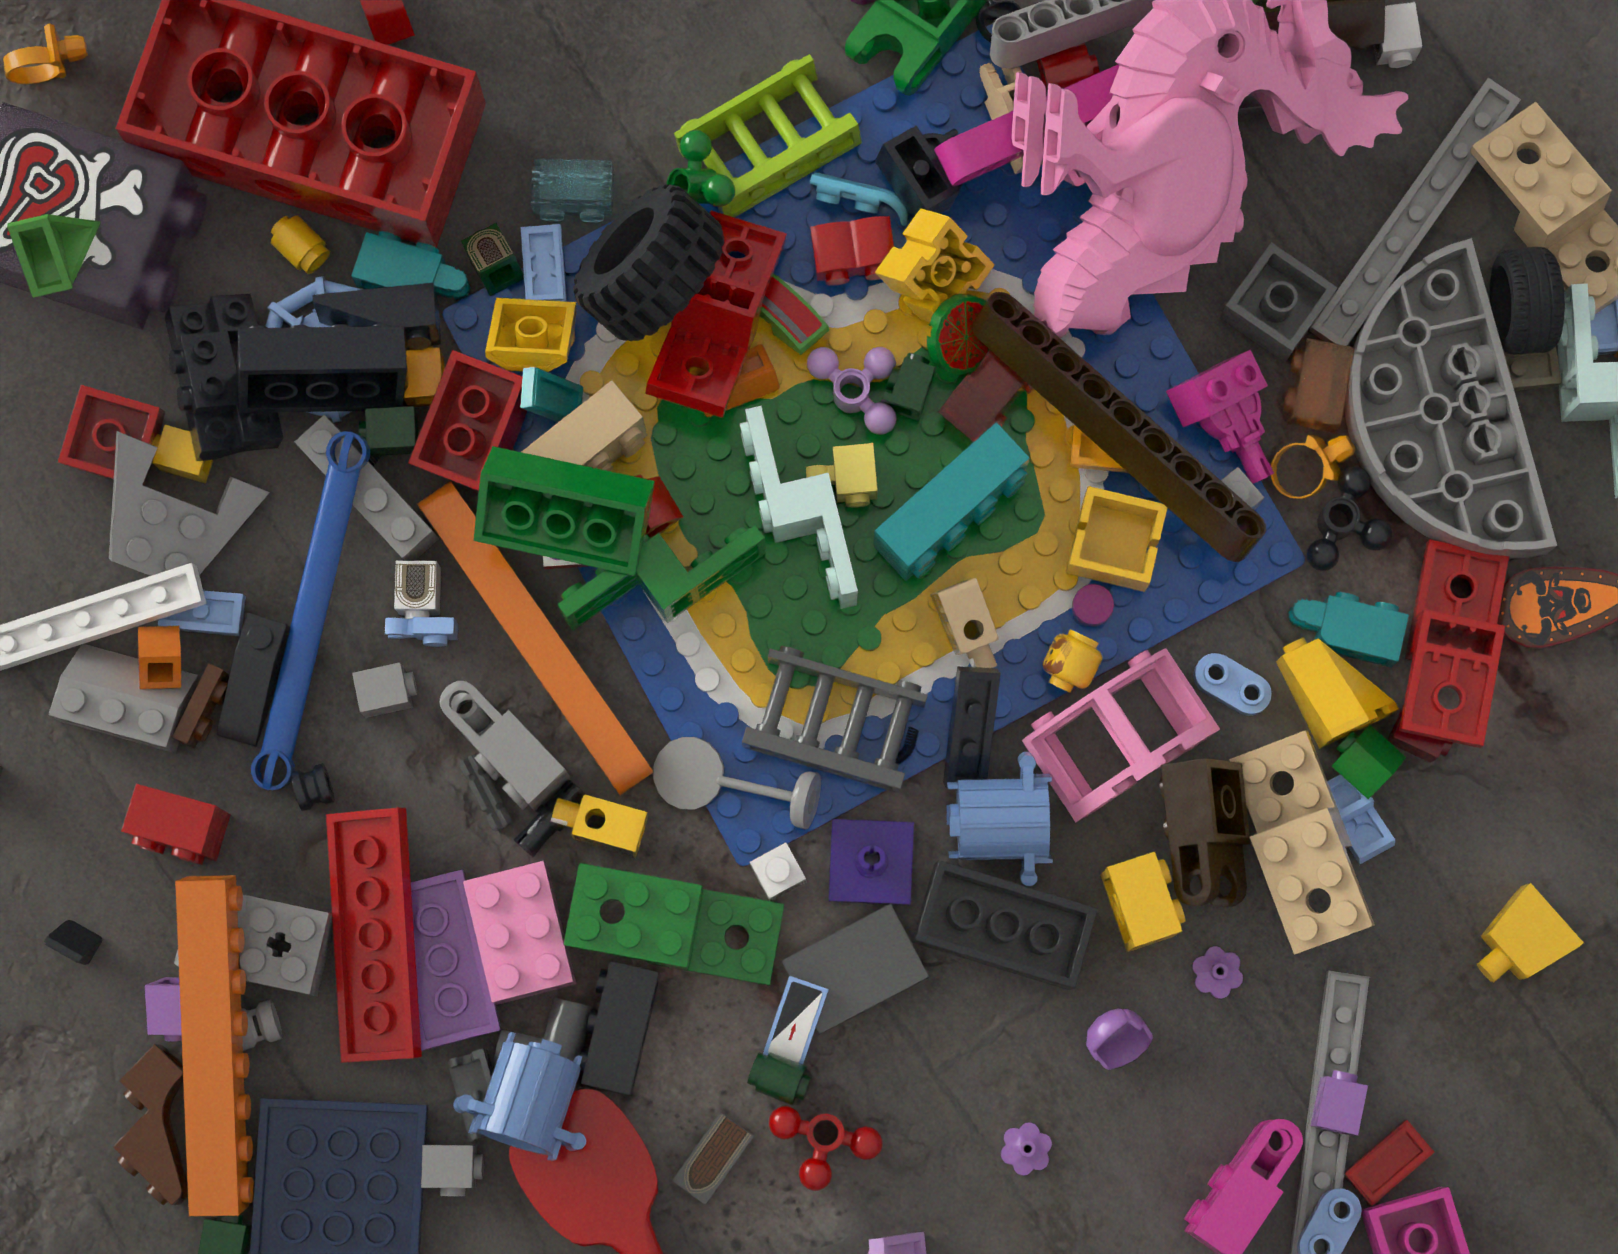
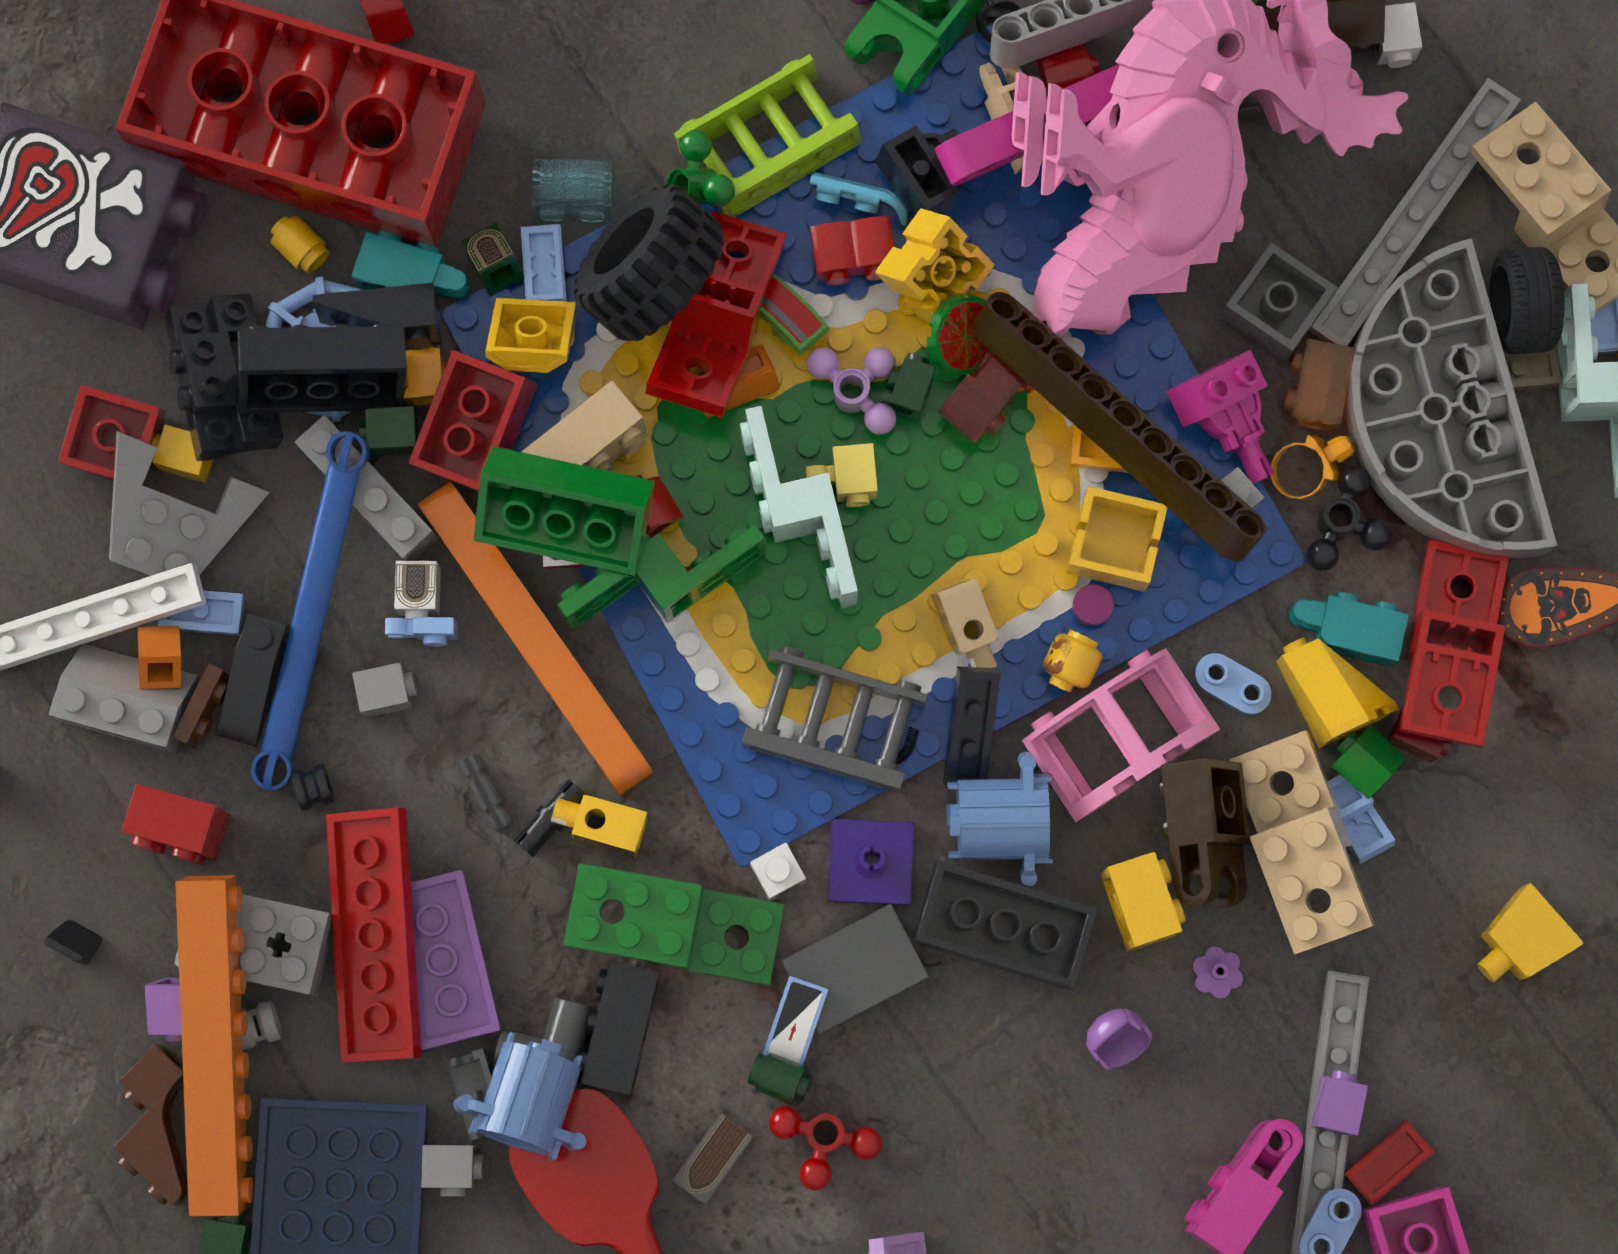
light orange piece [3,23,88,84] -> none
bright green slope [7,214,101,298] -> none
light grey brick [439,681,571,812] -> none
bright pink brick [463,861,576,1005] -> none
teal tile [520,367,583,422] -> none
light grey piece [653,737,821,829] -> none
teal brick [873,422,1030,581] -> none
medium lavender plant [1001,1123,1052,1175] -> none

